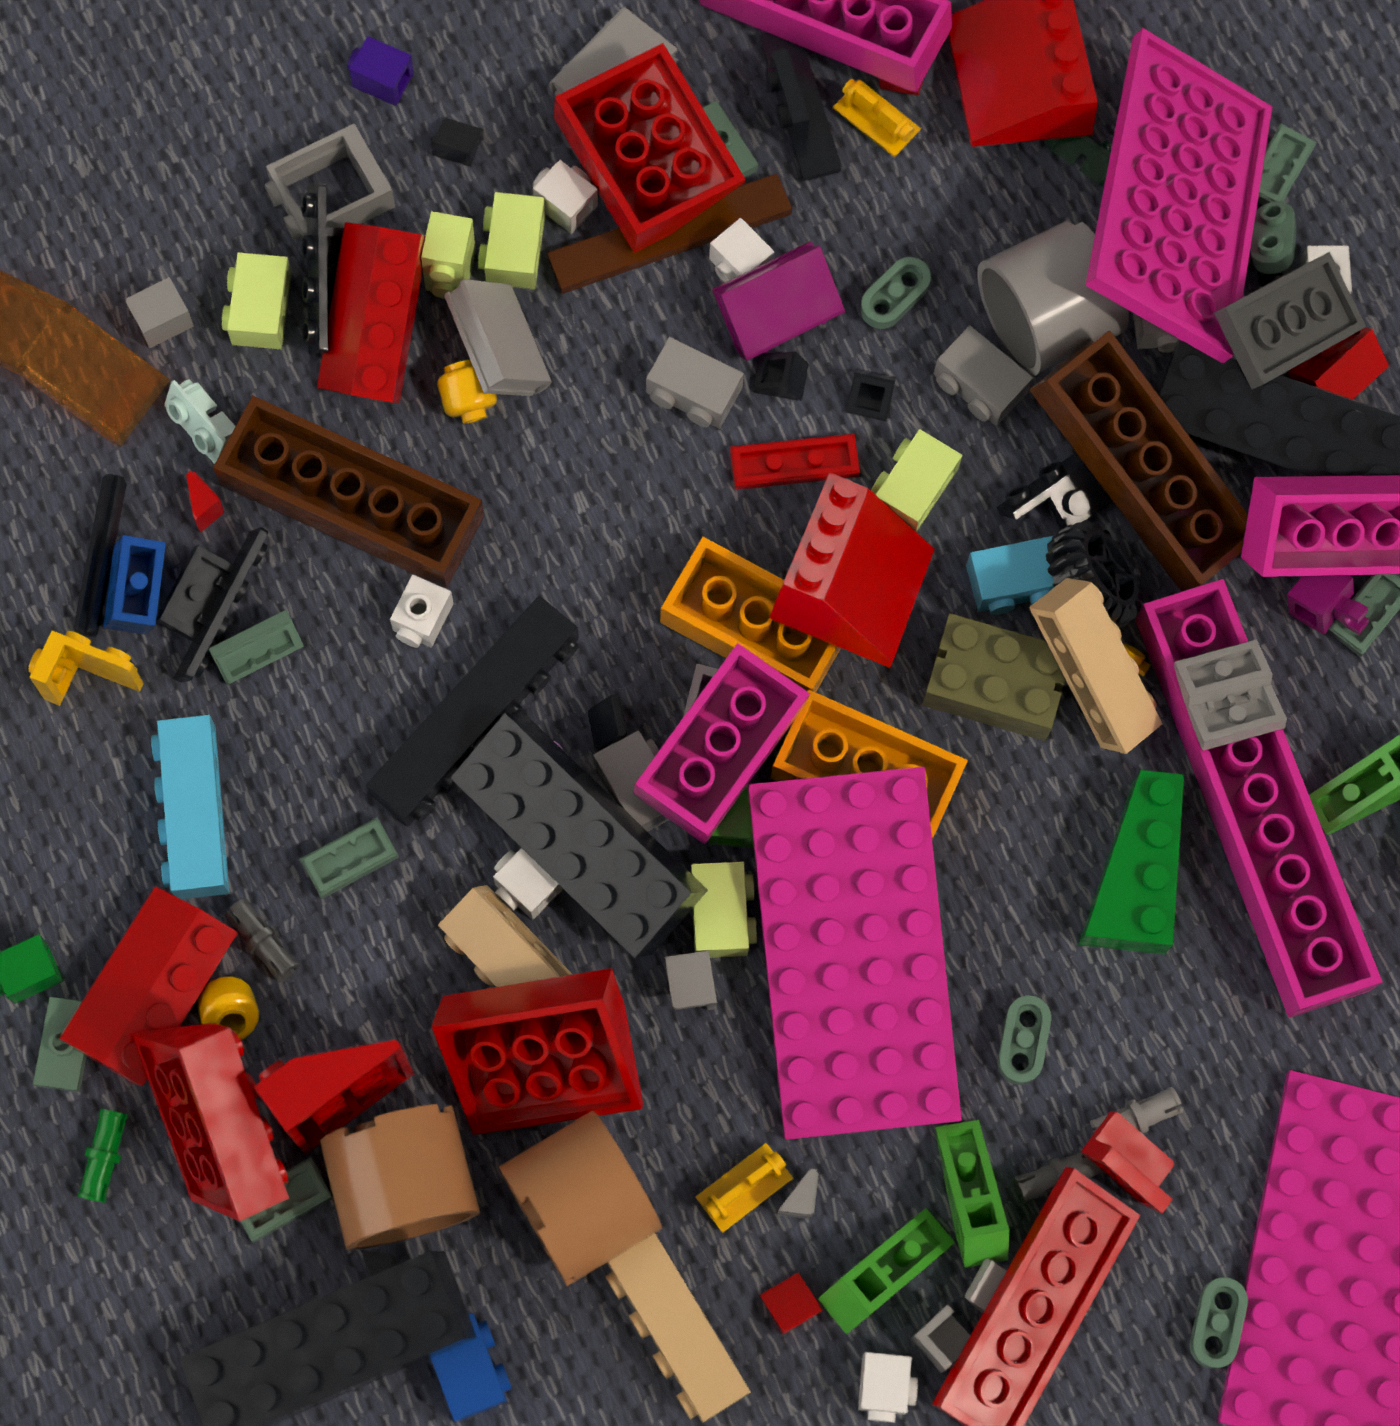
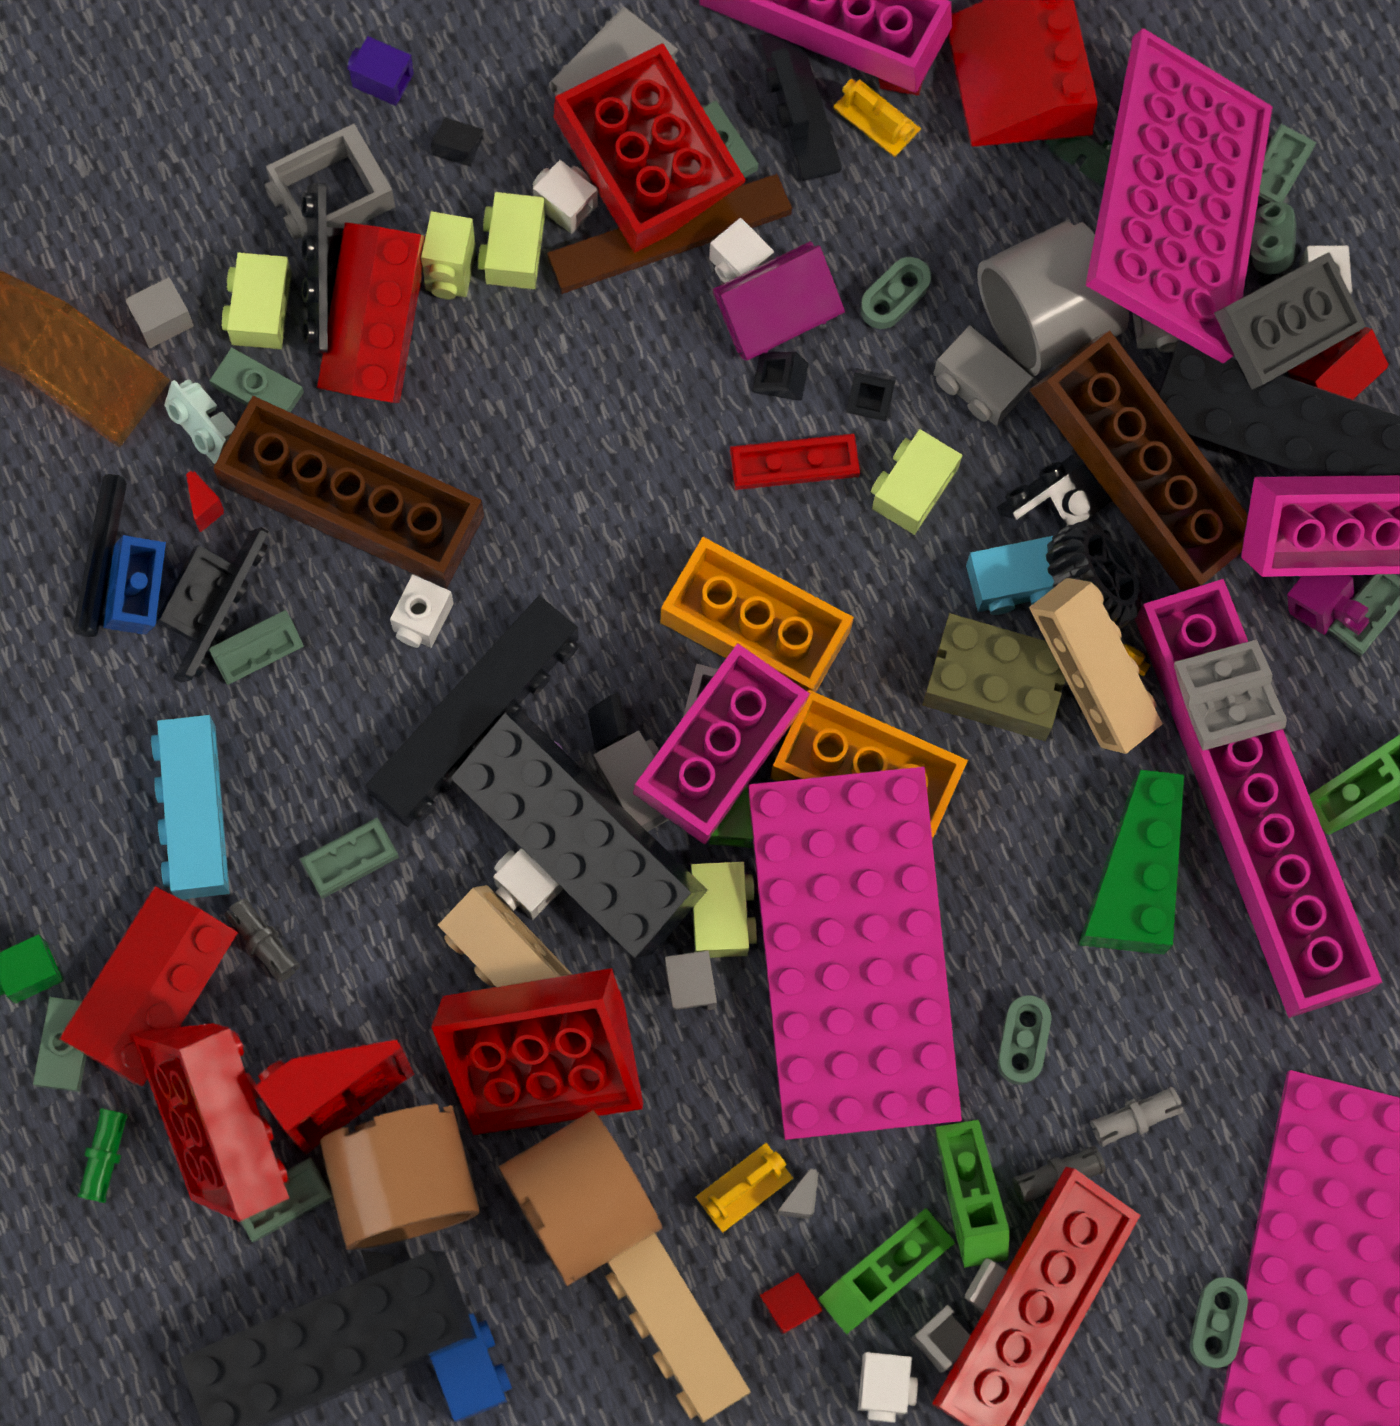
yellow bracket [28,630,144,706] -> none
yellow head [197,976,259,1040] -> none
yellow head [437,360,497,424] -> none
light grey piece [444,279,552,396] -> none
light grey brick [646,337,744,429] -> none
red slope [769,472,935,668] -> none
panel [1081,1111,1174,1214] -> none
none -> sand green plate [209,347,304,413]

